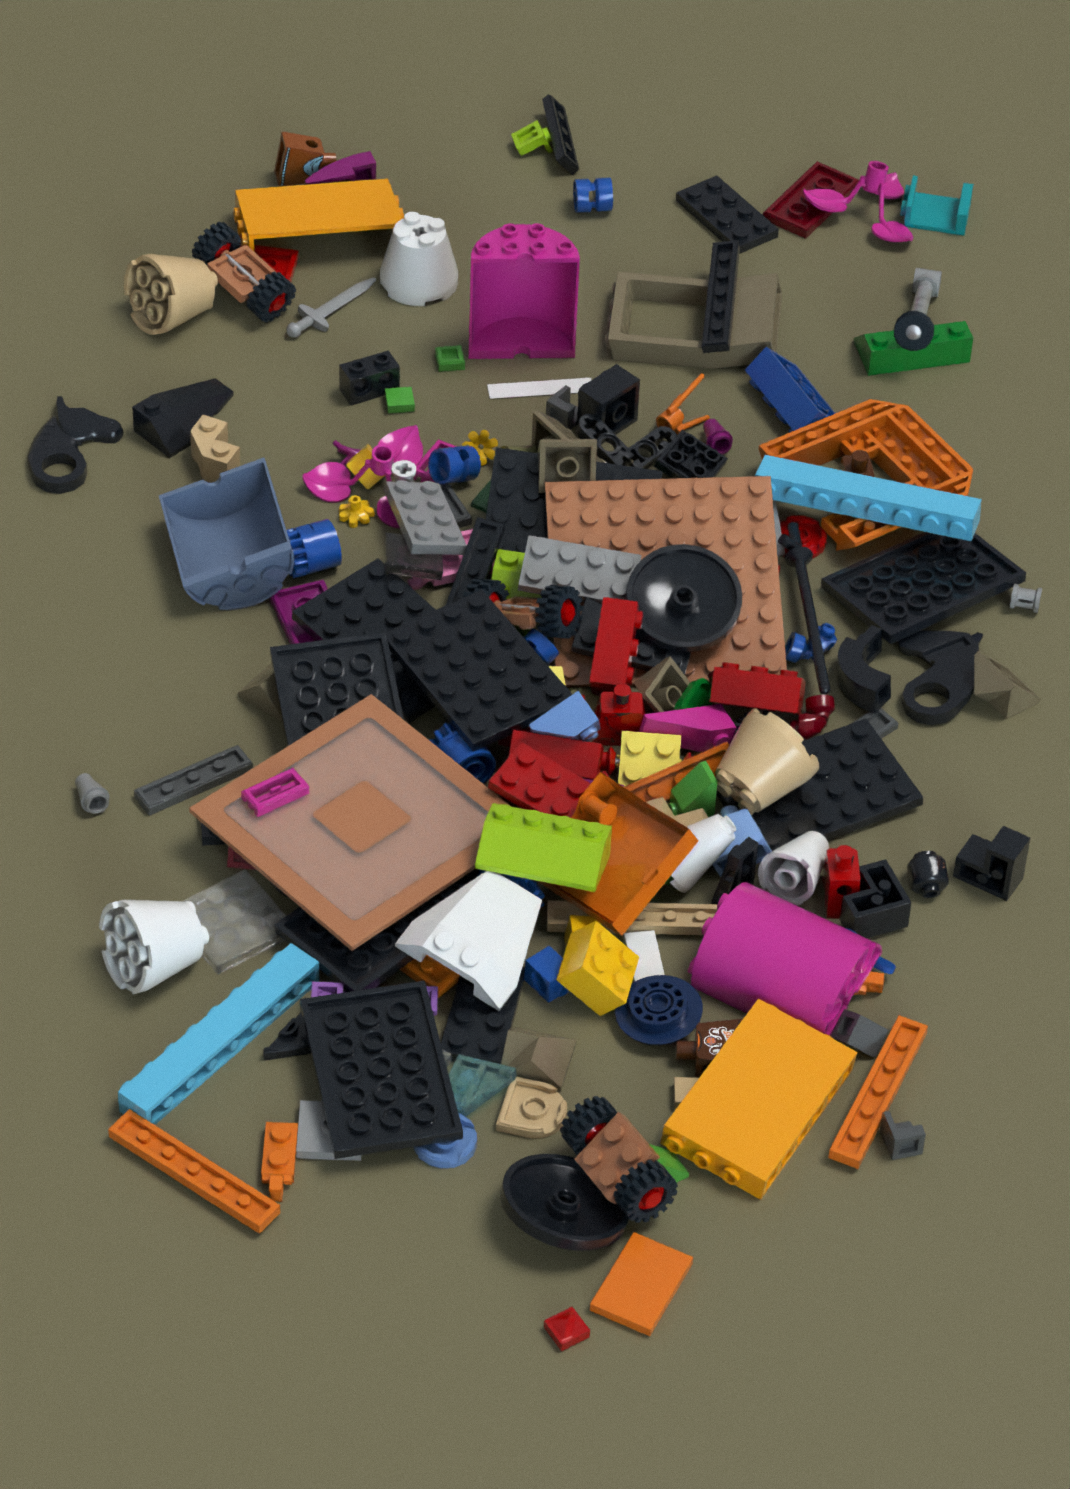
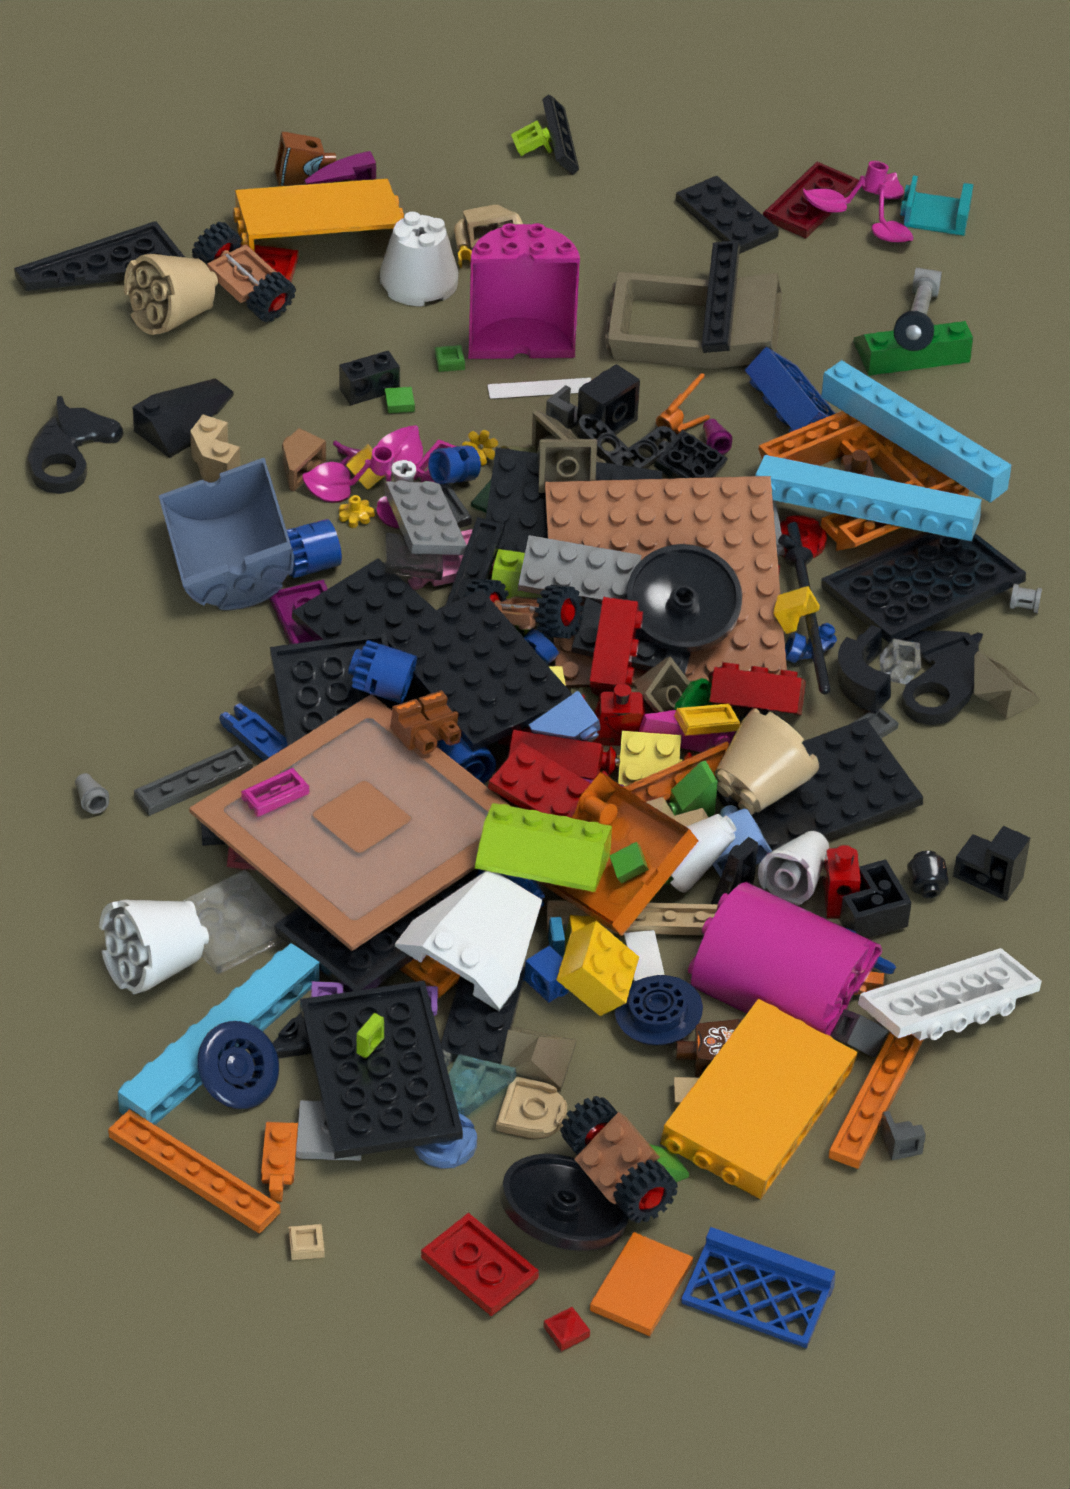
light grey sword [287,278,376,338] -> none
blue wheel [573,177,613,213] -> none
dark red arm [790,695,835,741] -> none
none -> black wing [14,221,185,291]
none -> dark blue wheel [198,1021,279,1109]
none -> blue hinge [219,703,287,761]
none -> medium nougat slope [282,428,326,491]
none -> tan tile [289,1224,325,1260]
none -> blue gear [348,640,417,704]
none -> lime tile [357,1013,384,1058]
none -> dark orange hips [390,690,461,755]
none -> red plate [421,1212,539,1317]
none -> tan torso [454,205,523,268]
none -> dark azure tile [548,917,565,958]
none -> bright green tile [610,842,649,884]
none -> yellow tile [674,704,741,736]
none -> blue fence [681,1227,835,1349]
none -> yellow panel [773,586,820,634]
none -> medium azure brick [821,360,1012,503]
none -> white plate [858,948,1042,1040]
none -> clear brick [880,639,921,684]

